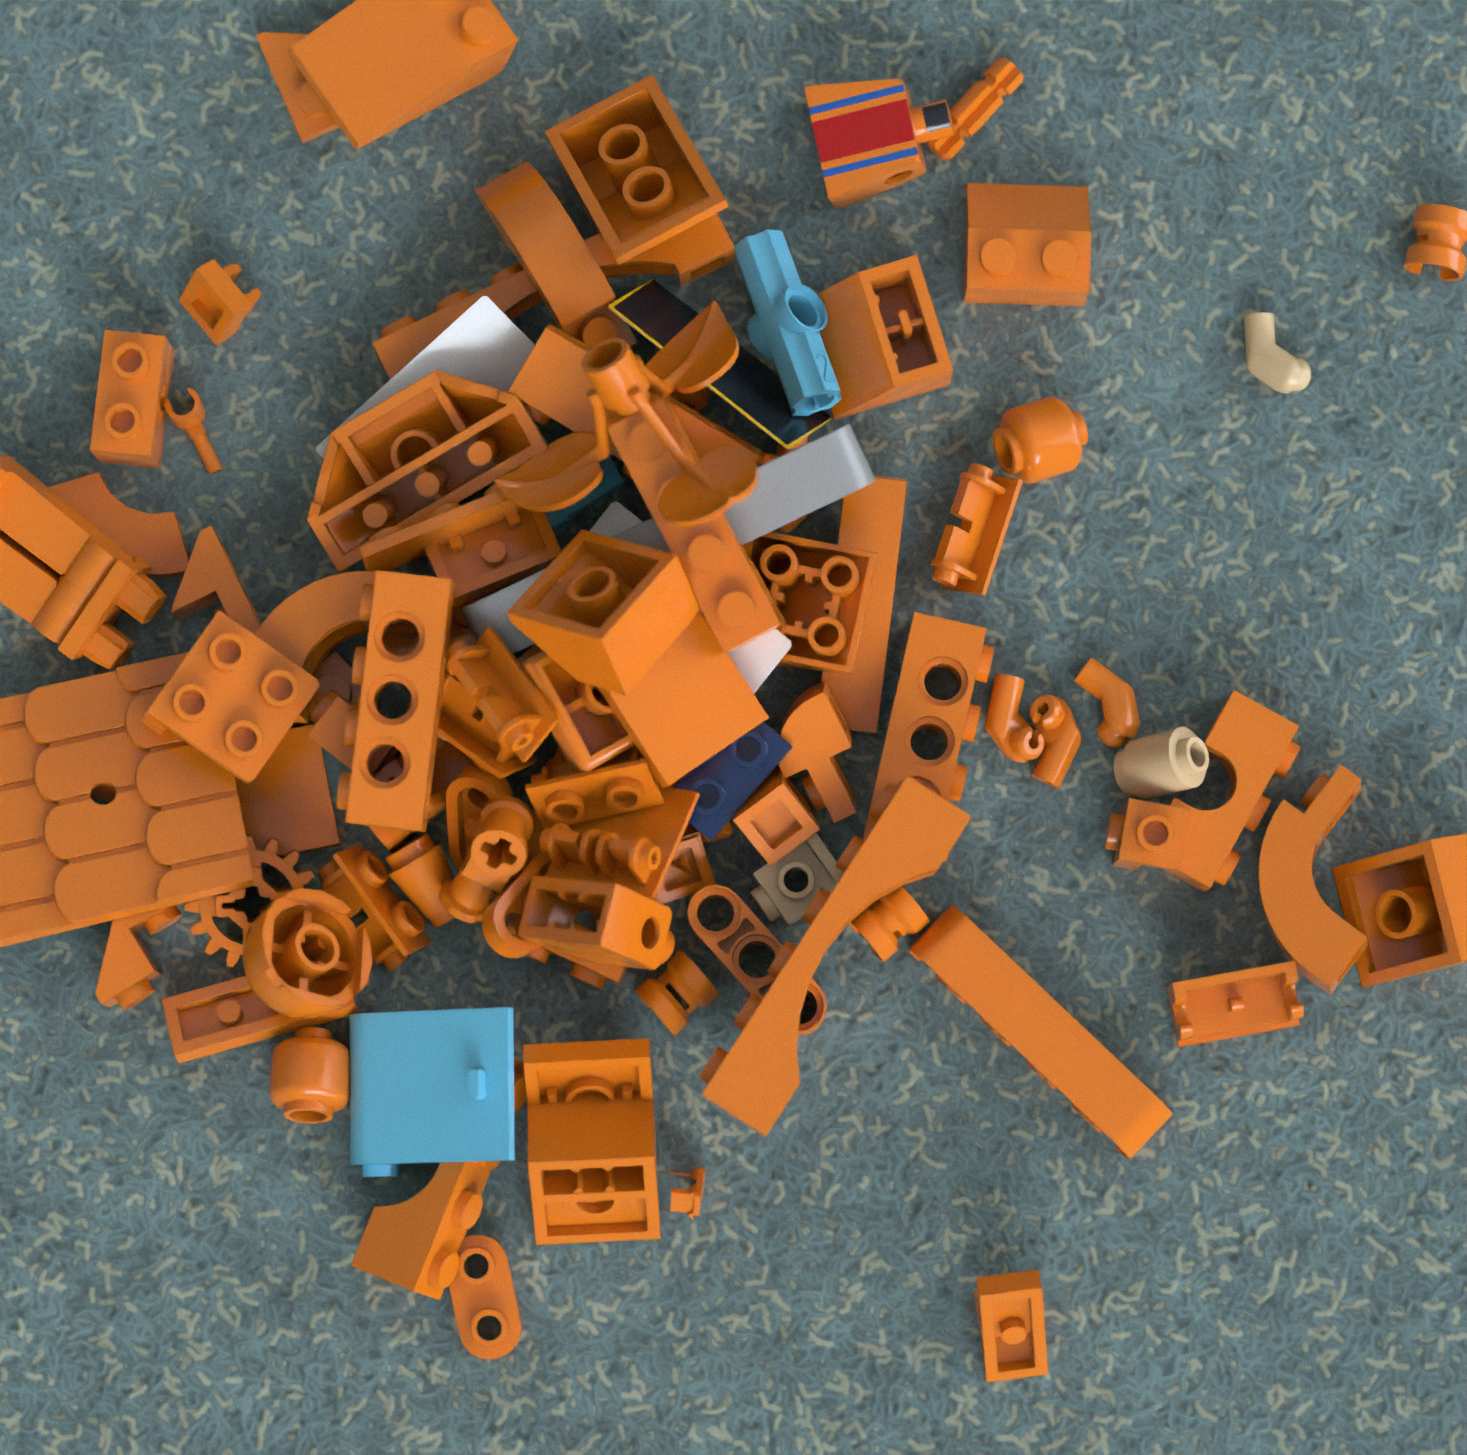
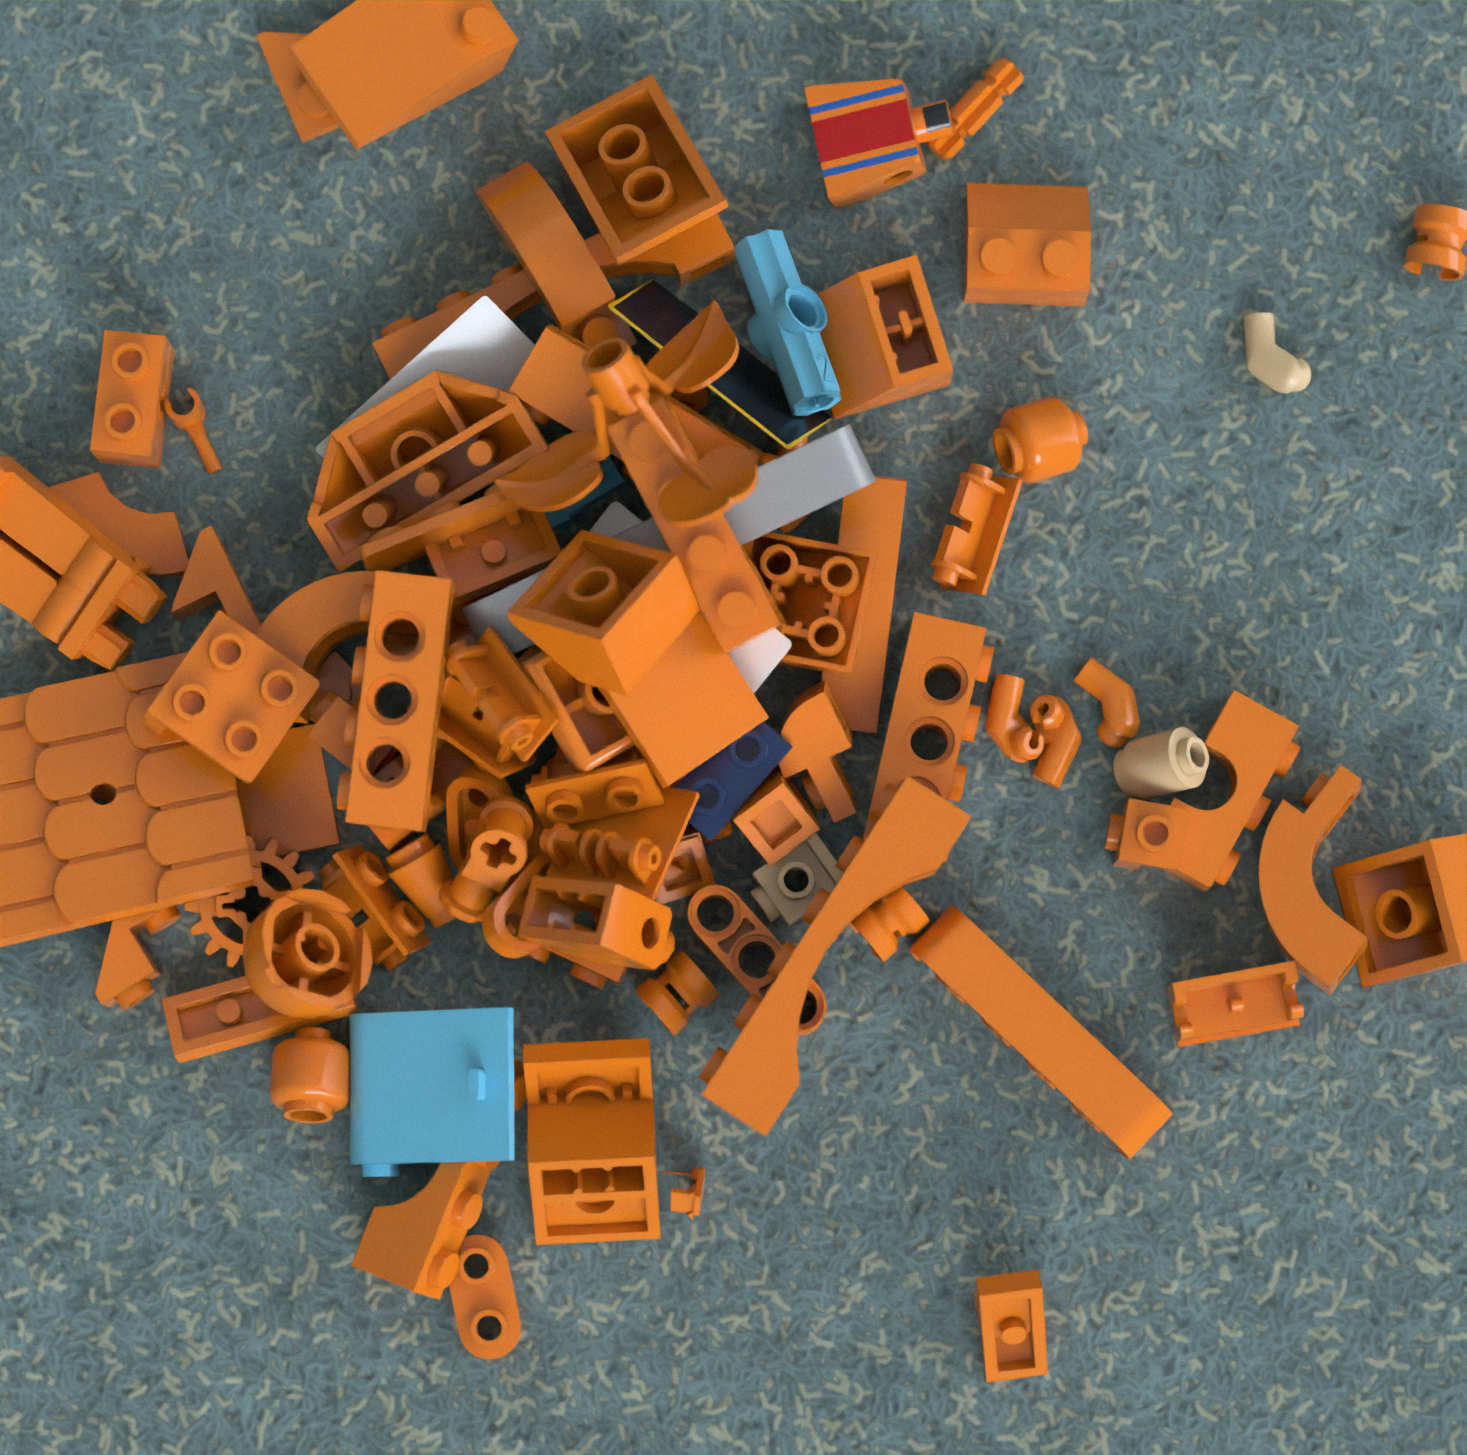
orange tile [179,259,262,346] -> none

